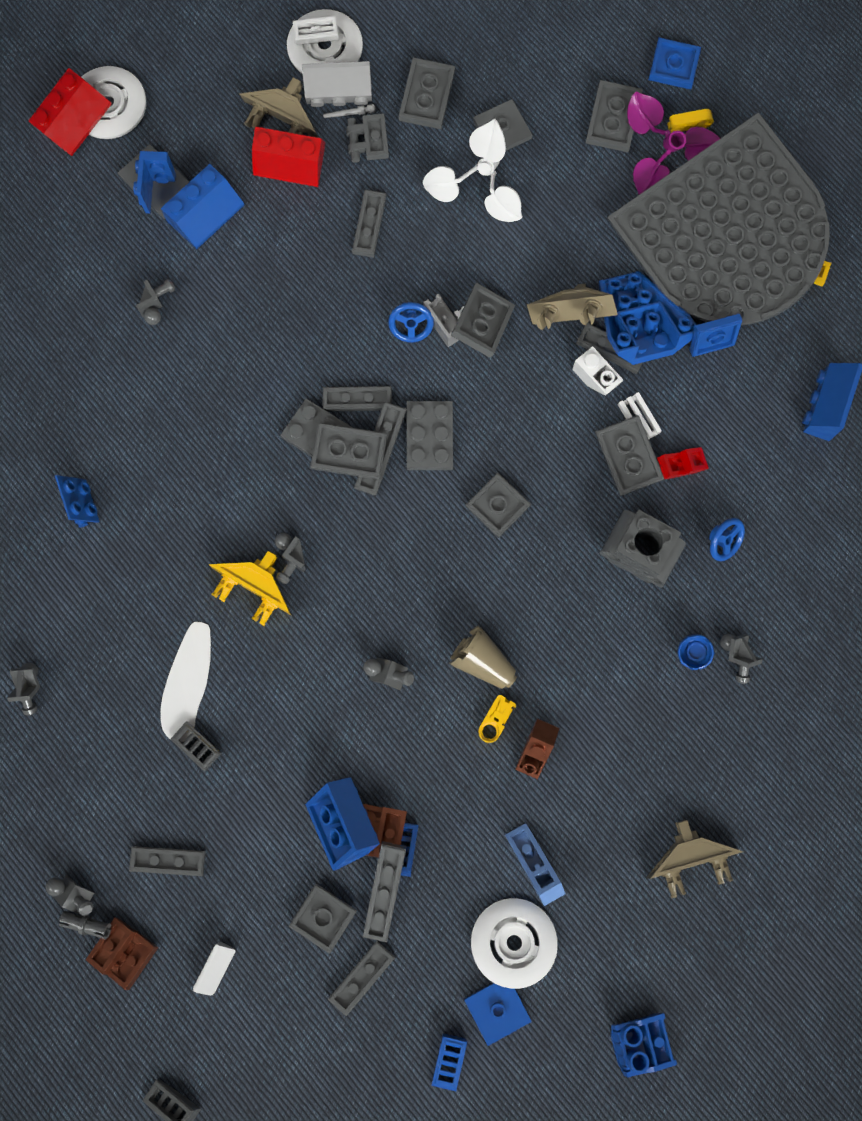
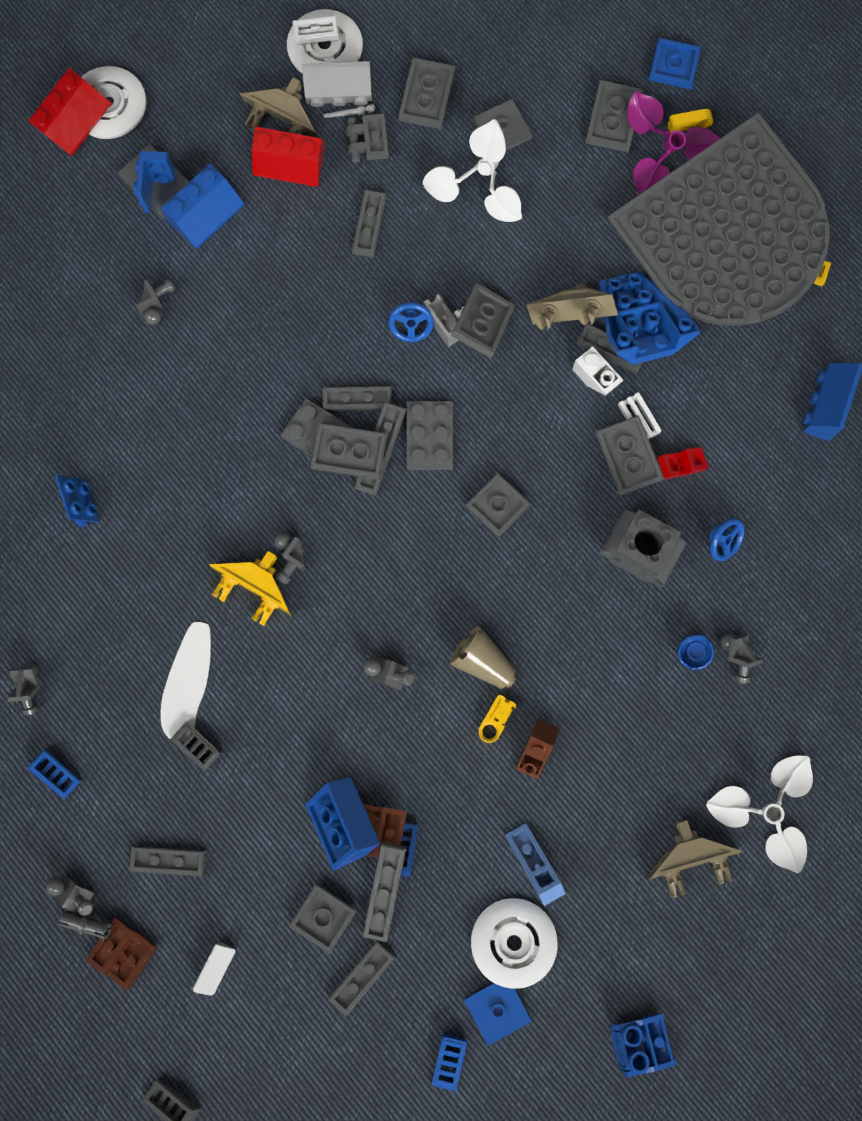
blue plate [689,314,742,357] -> none
none -> blue slope [27,748,81,800]
none -> white plant [706,756,813,873]

